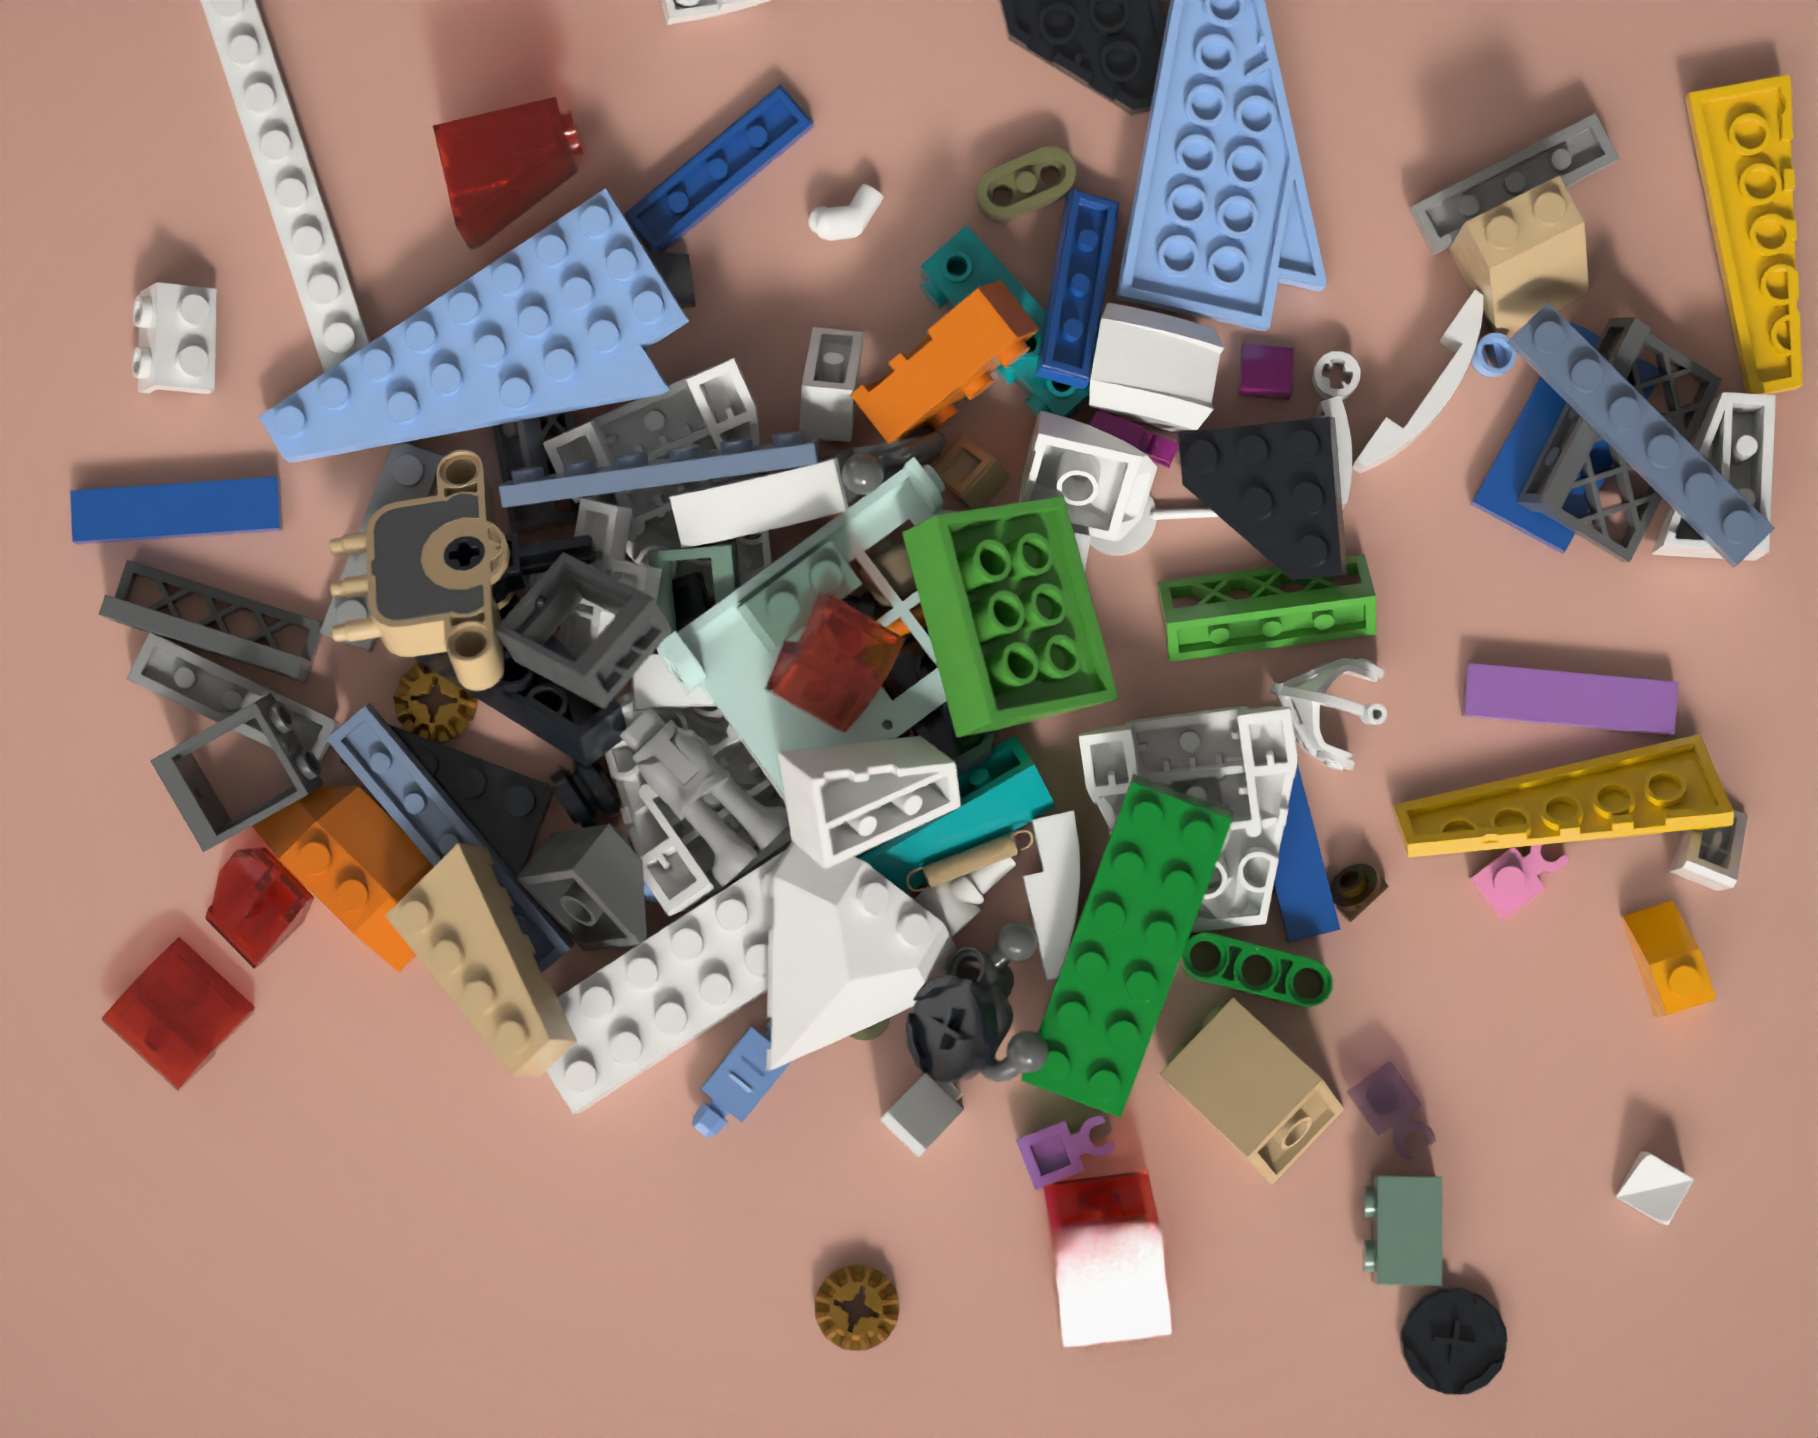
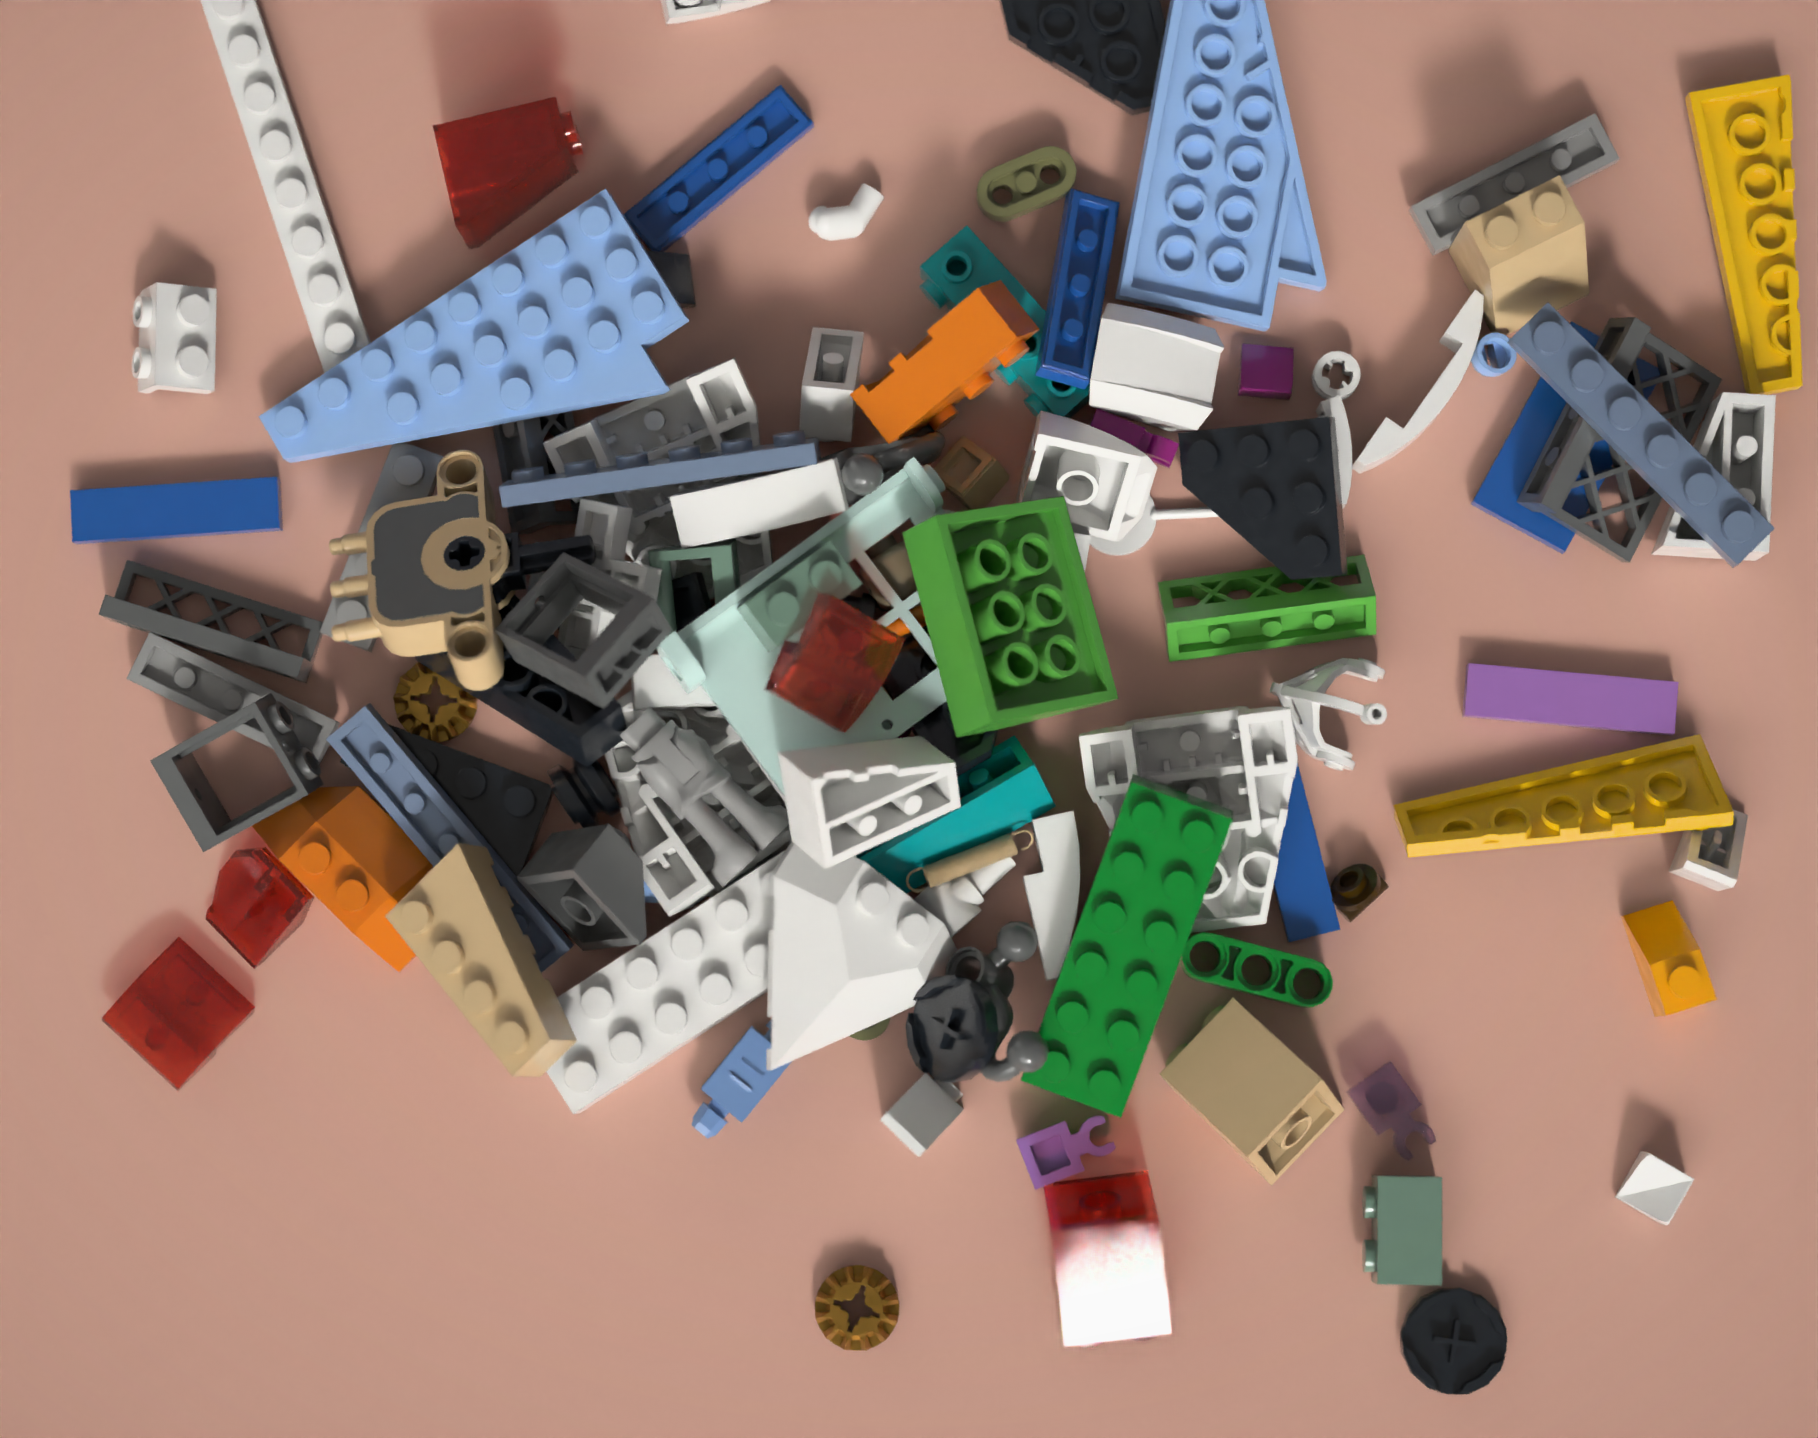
bright pink plate [1469,844,1570,920] -> none

